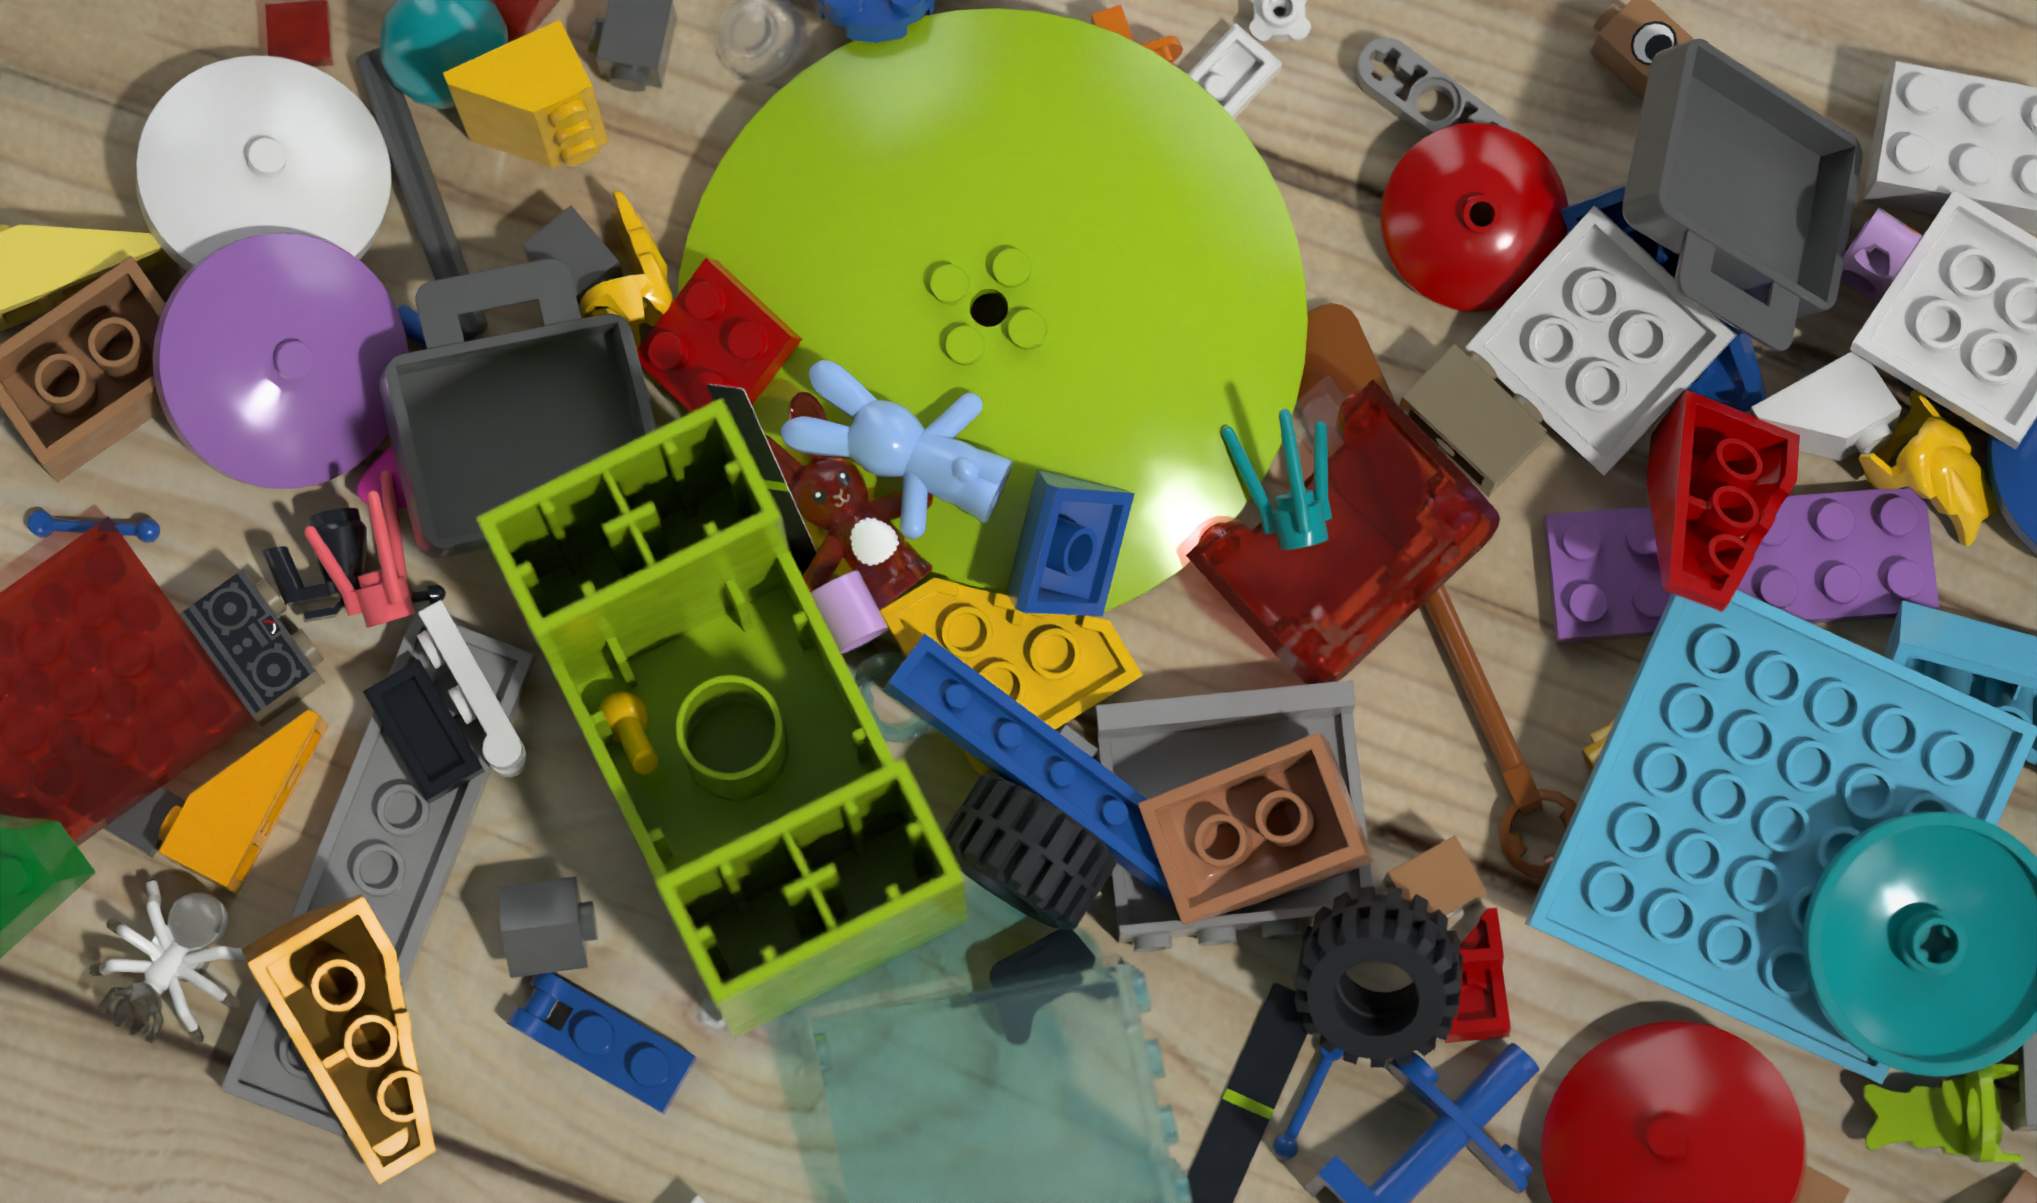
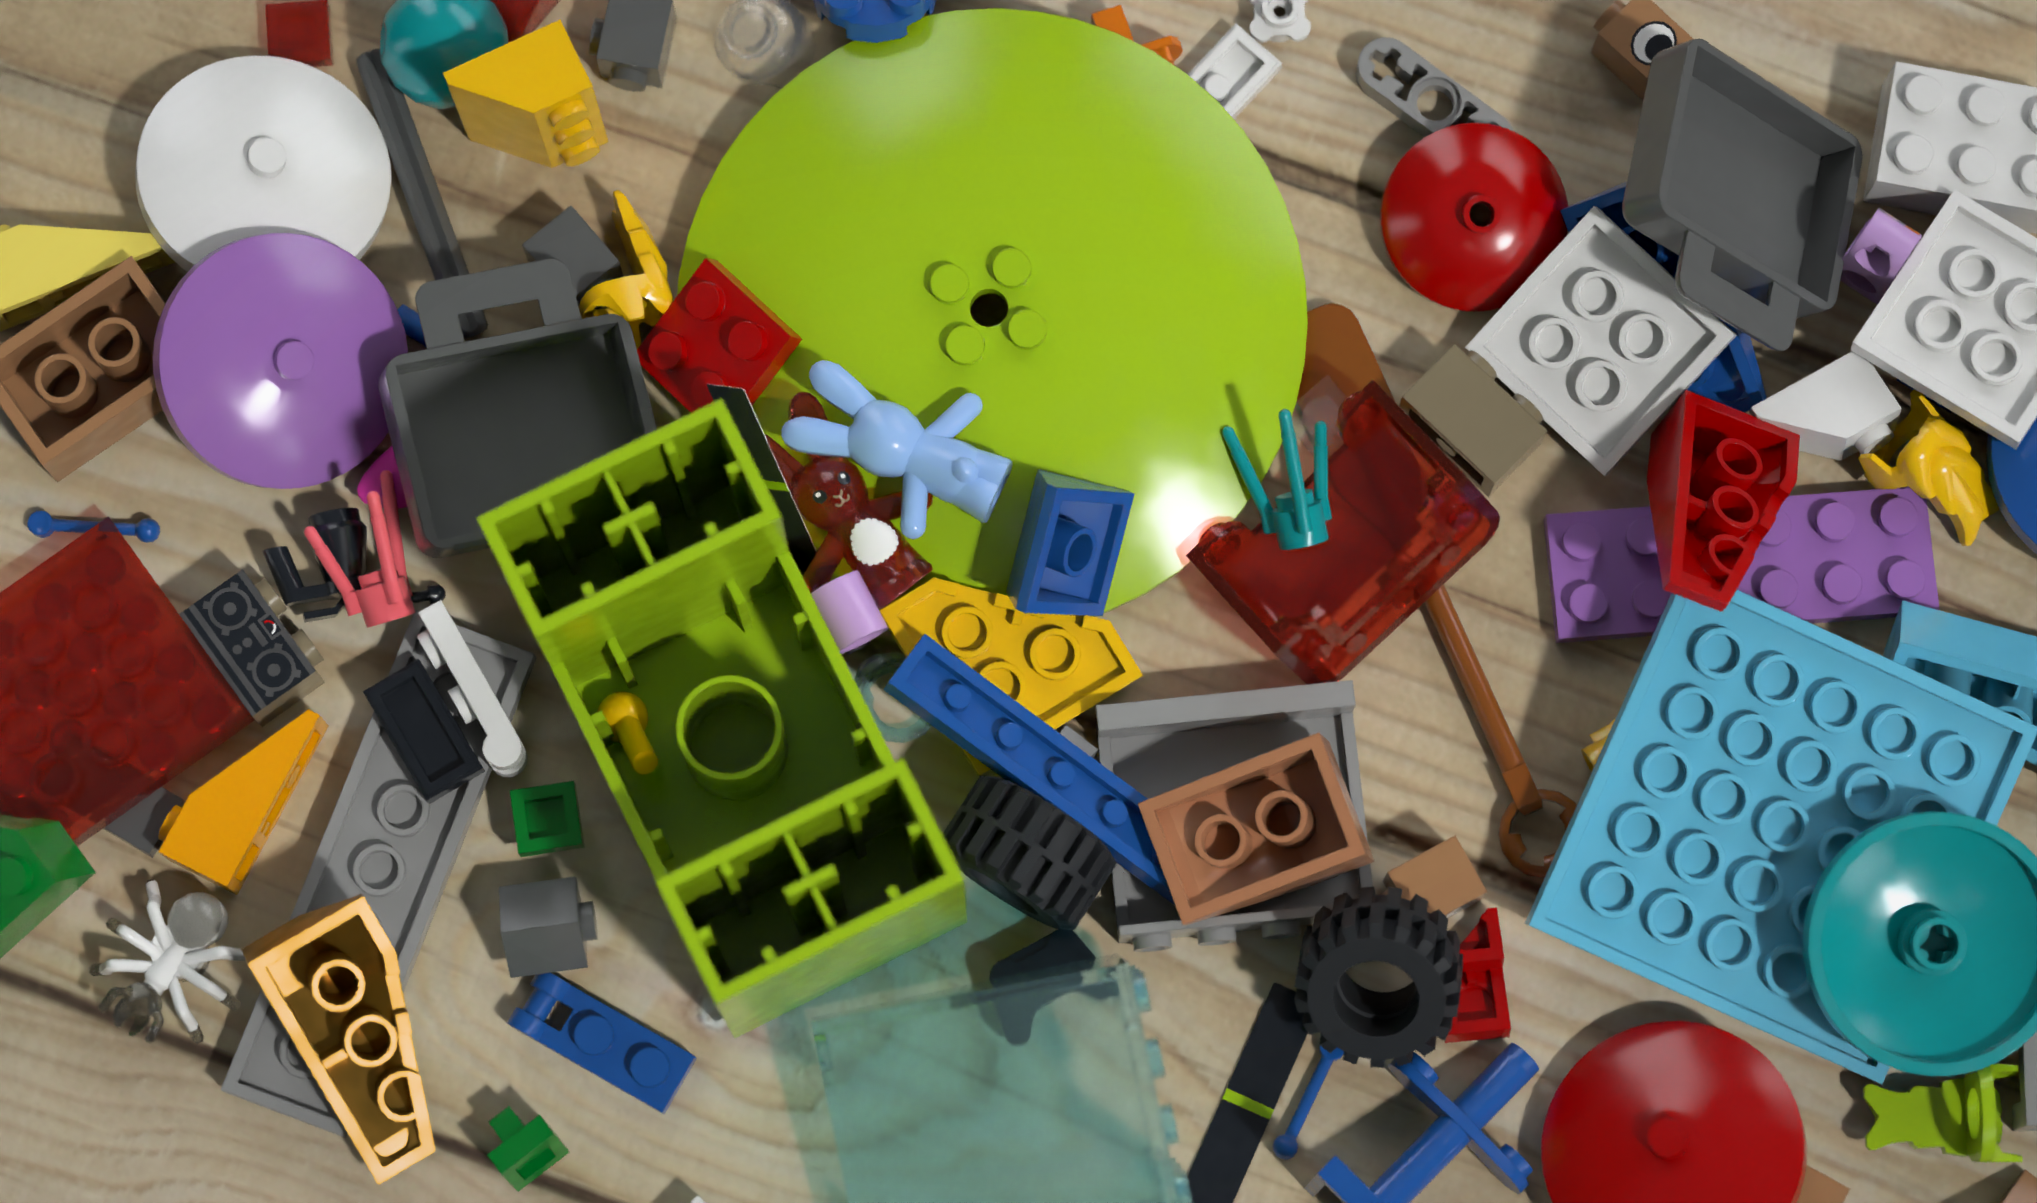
none -> green tile [487,1106,570,1192]
none -> green tile [510,781,585,857]

